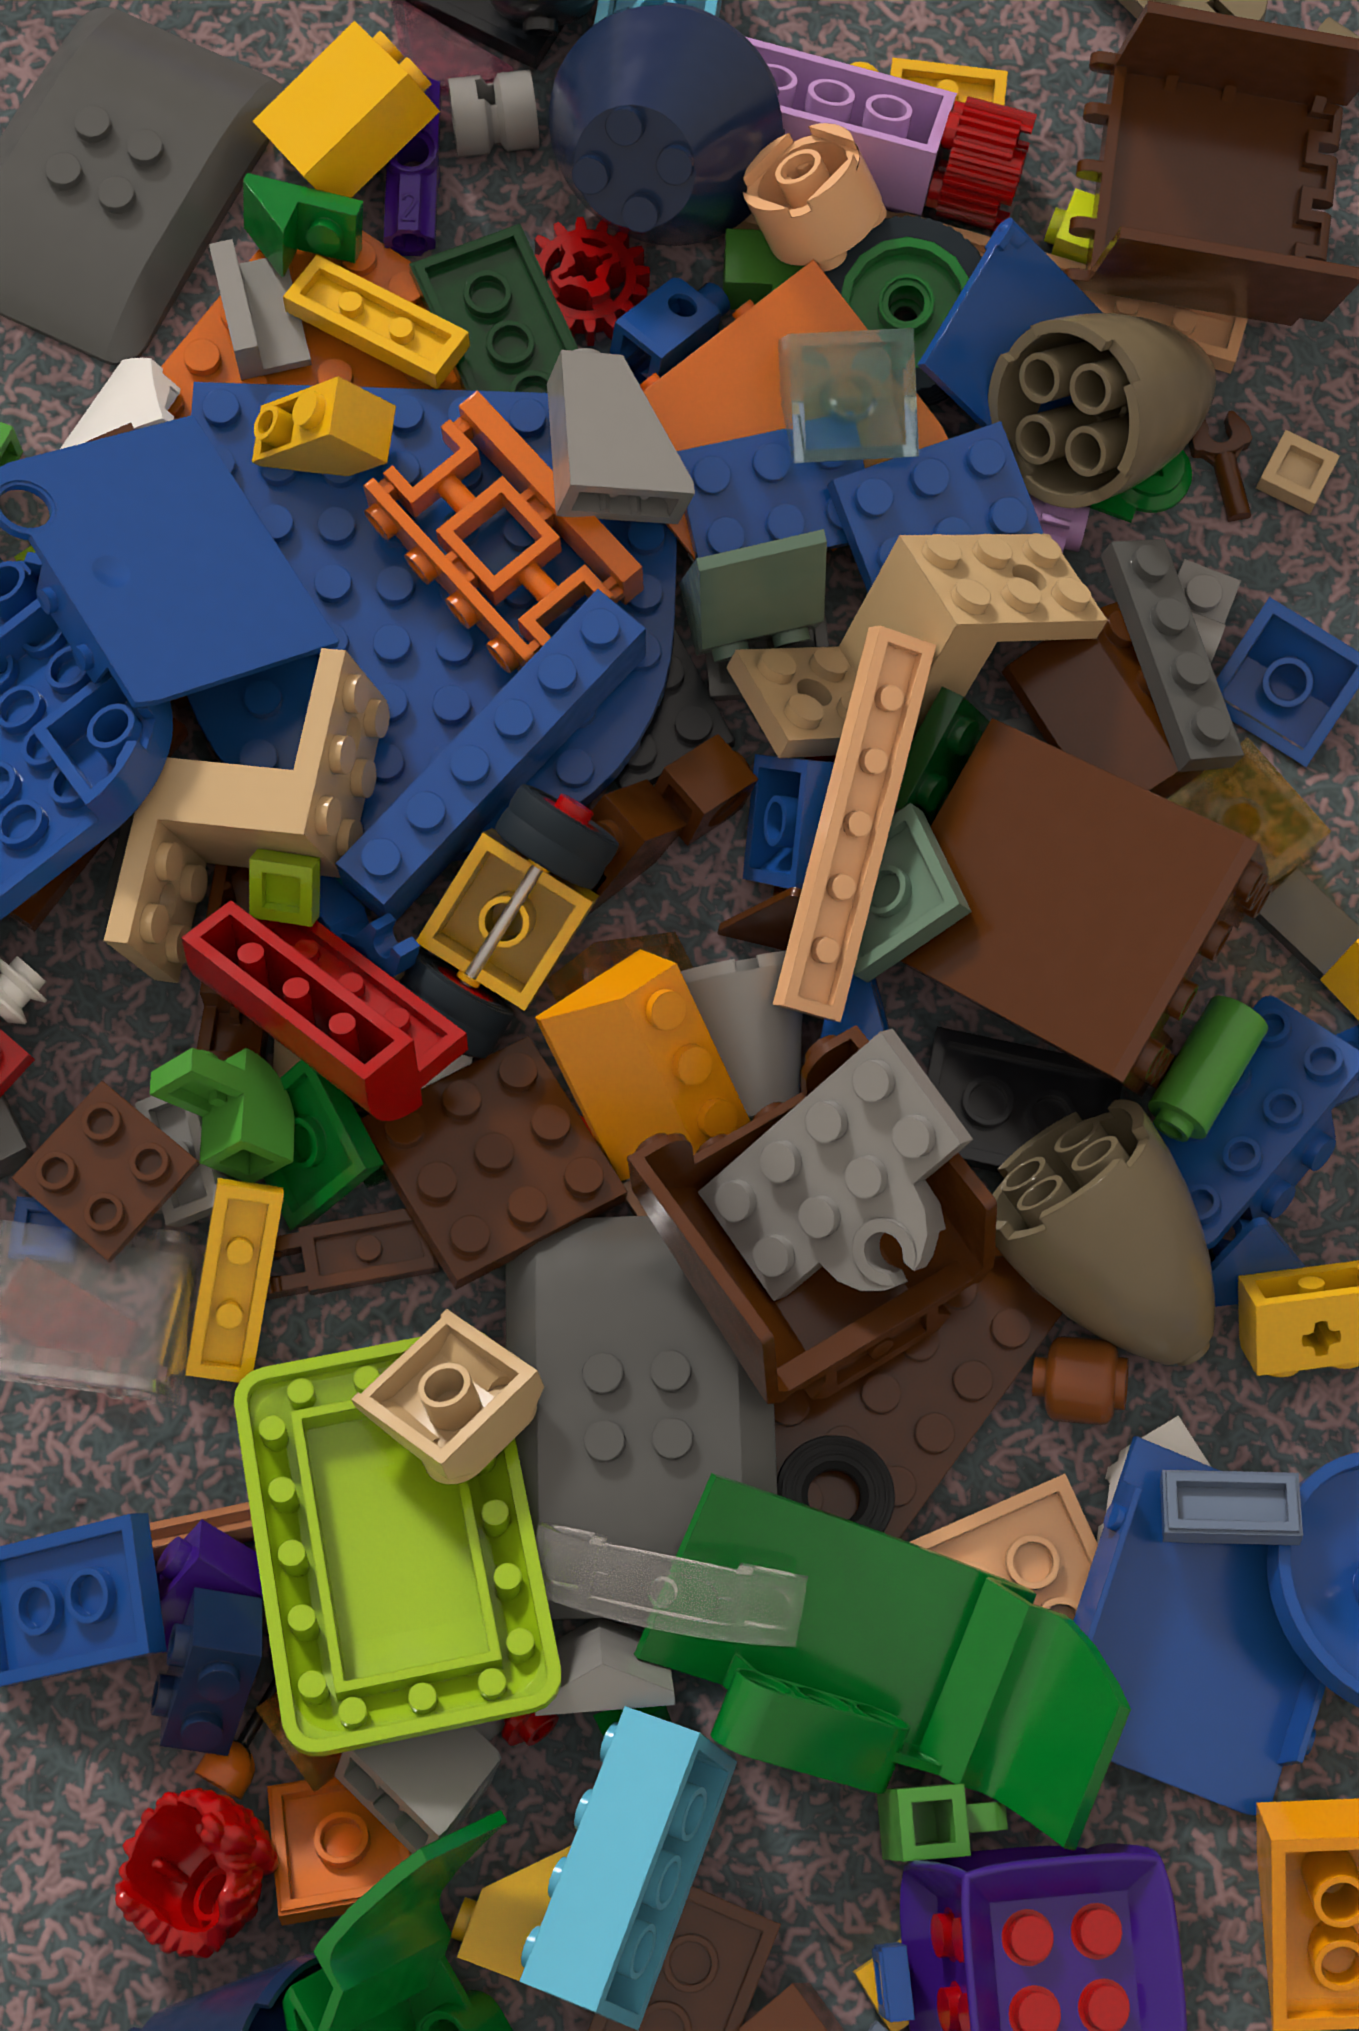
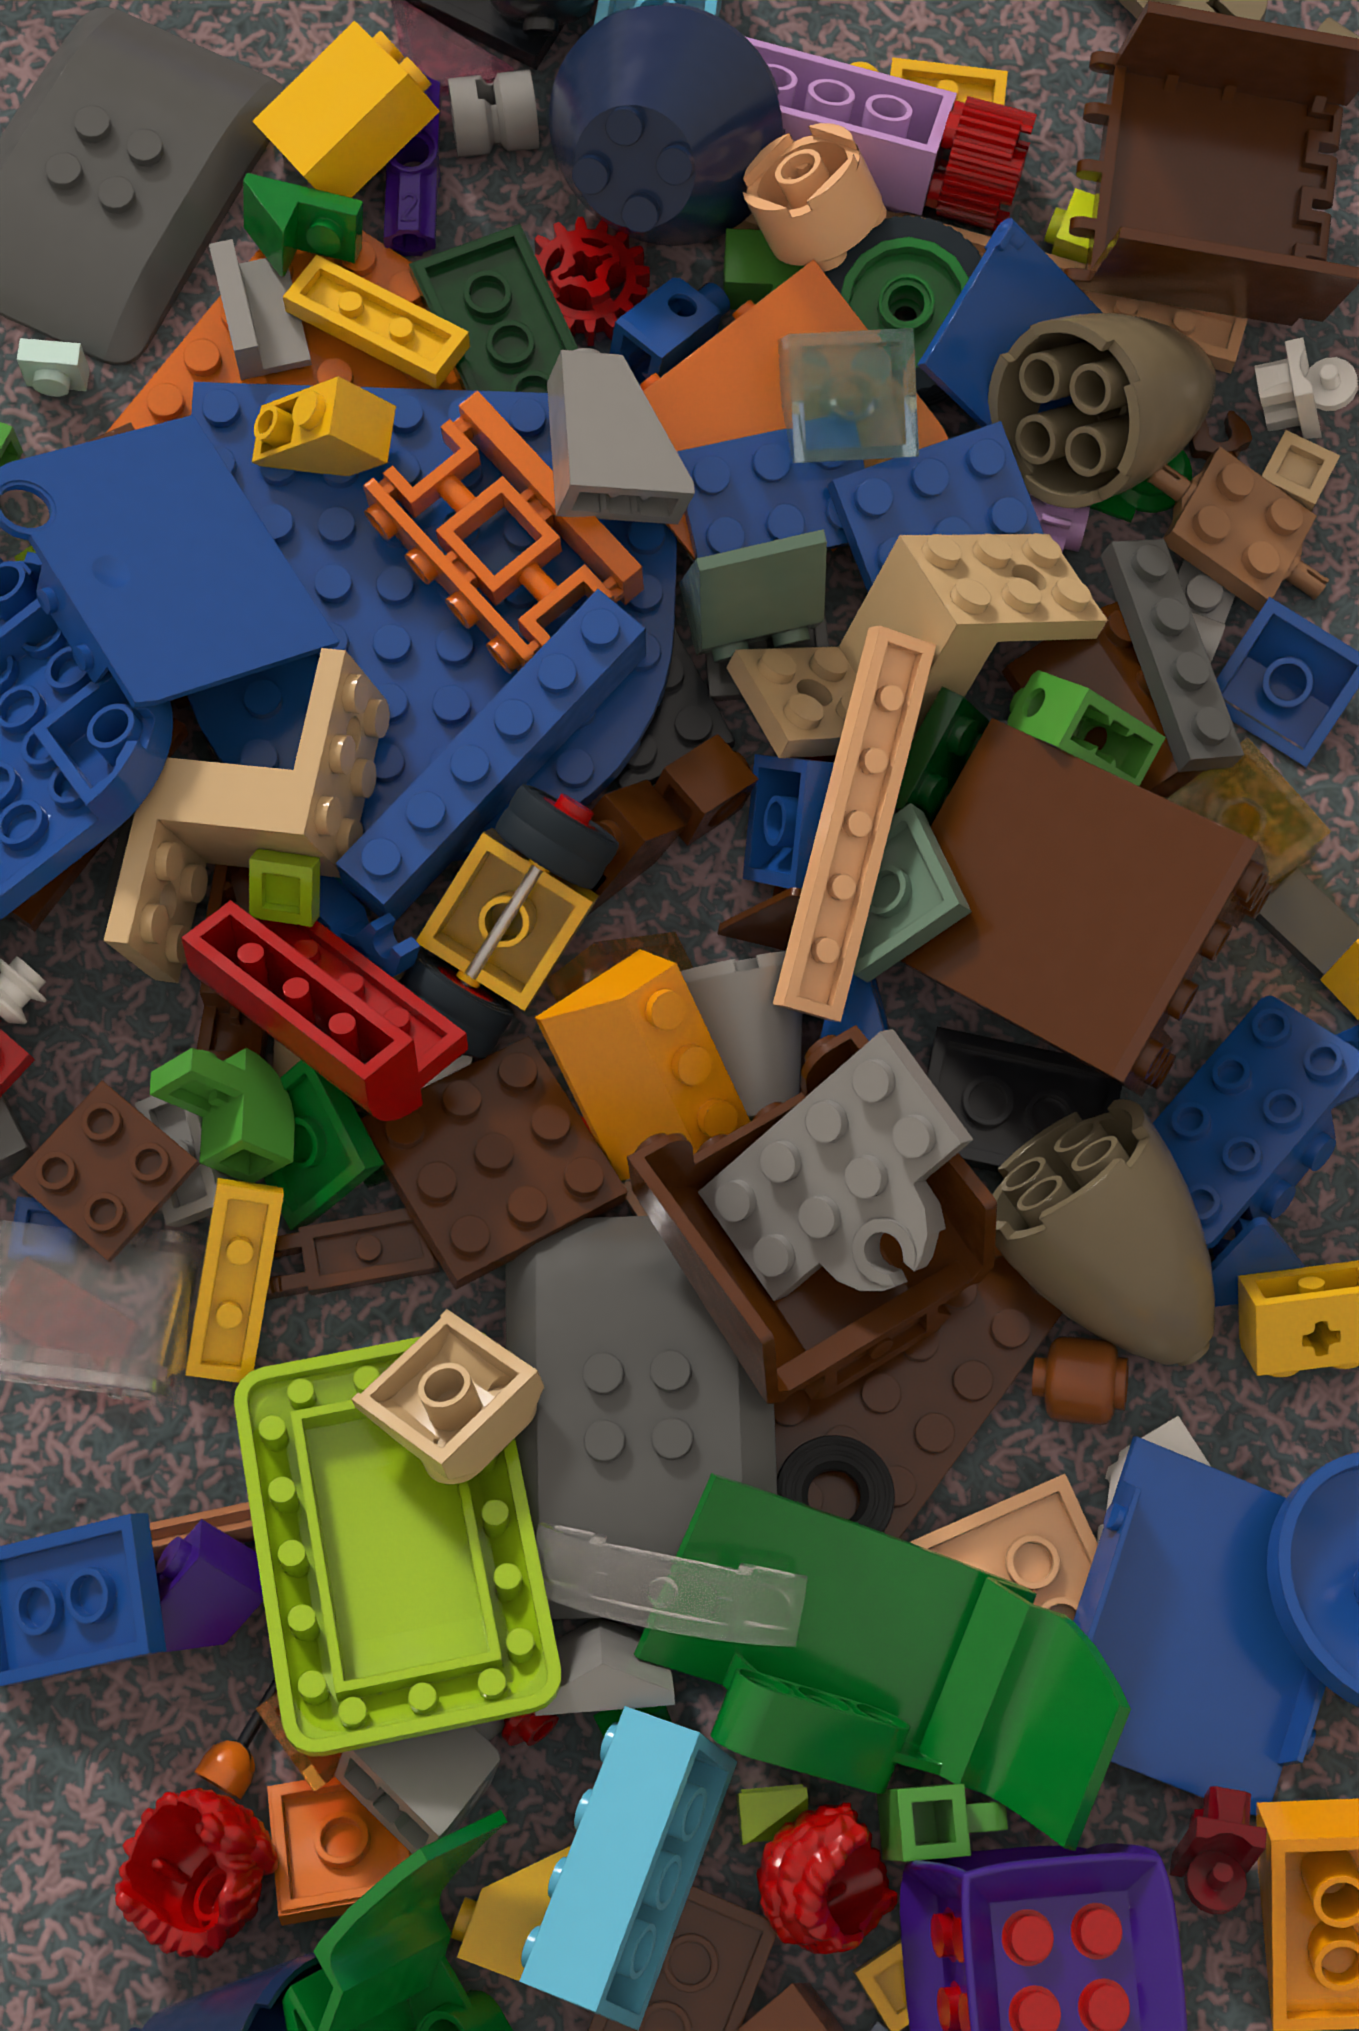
white slope [60,358,181,449] -> none
dark blue brick [150,1587,262,1756] -> none
blue tile [872,1942,915,2022] -> none
bright green brick [1148,995,1268,1142] -> none
sand blue tile [1160,1470,1303,1545] -> none
none -> light aqua plate [17,338,90,397]
none -> lime slope [736,1784,808,1846]
none -> red hair [756,1803,898,1954]
none -> bright green torso [1007,670,1166,786]
none -> medium nougat plate [1146,446,1329,612]
none -> dark red hips [1169,1786,1267,1915]
none -> white hips [1254,337,1358,439]

